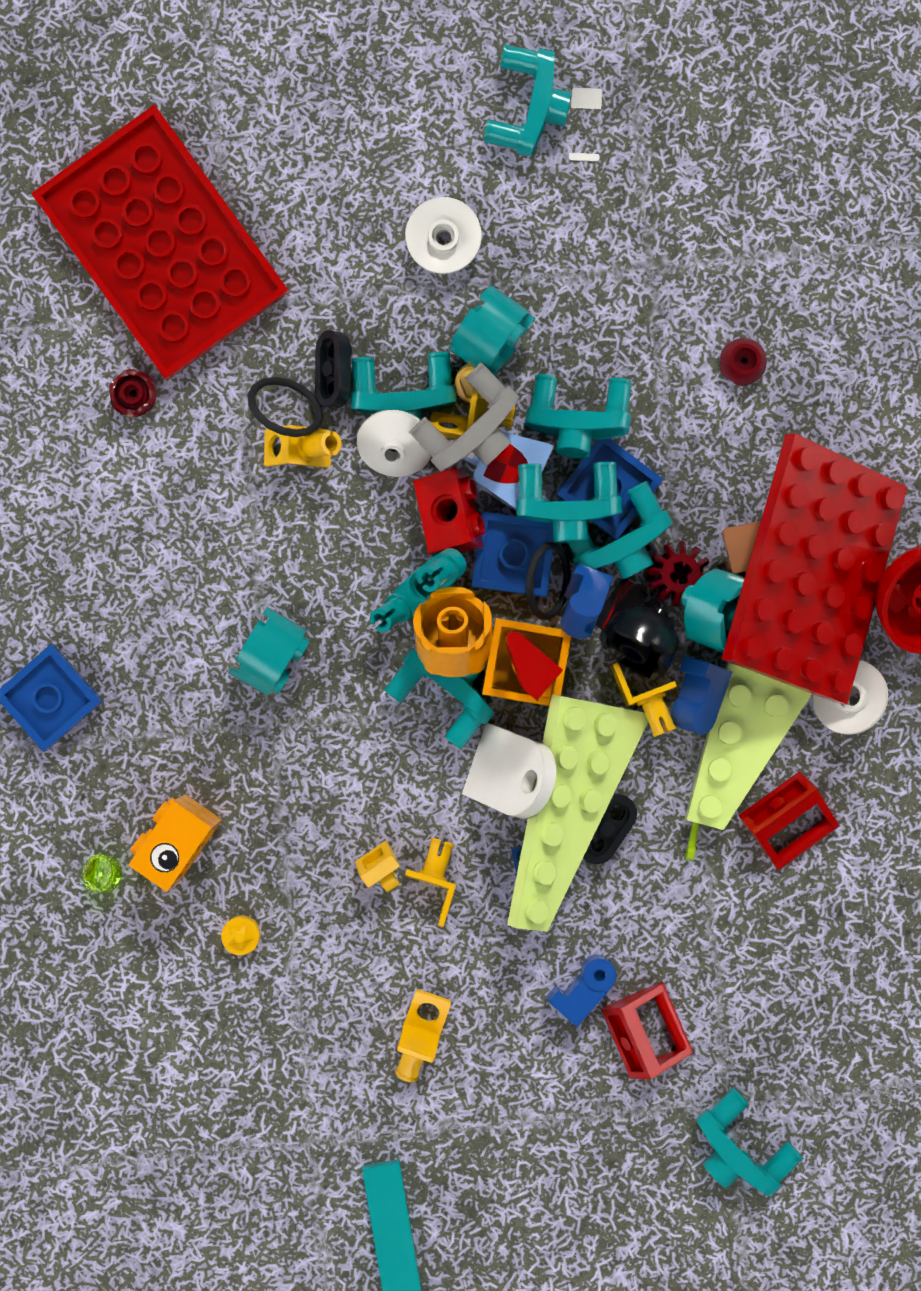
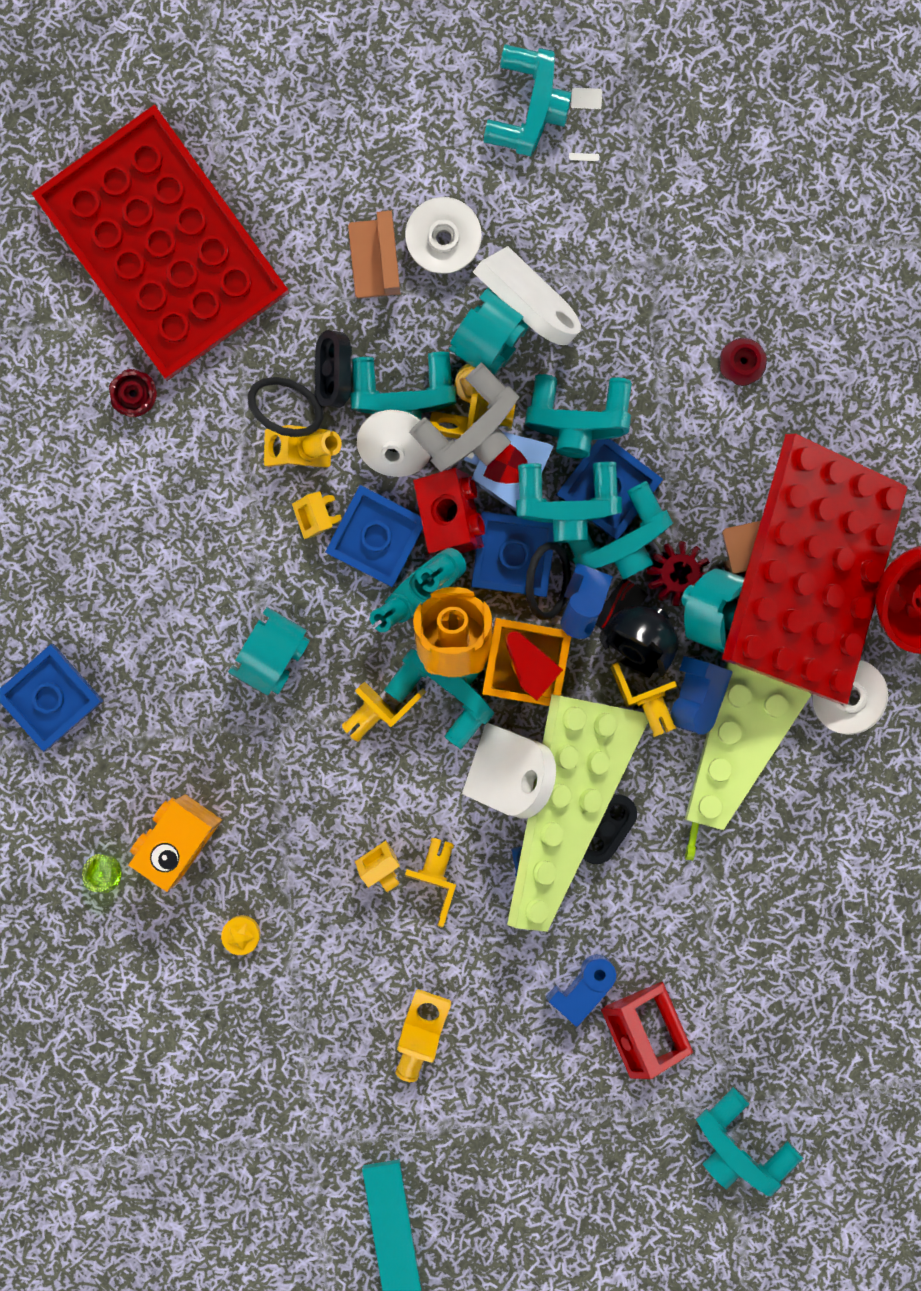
red tile [738,771,840,871] -> none
none -> yellow tile [292,491,342,540]
none -> blue plate [325,485,423,588]
none -> yellow bracket [342,682,426,742]
none -> nougat panel [348,210,401,298]
none -> white tile [473,246,581,345]

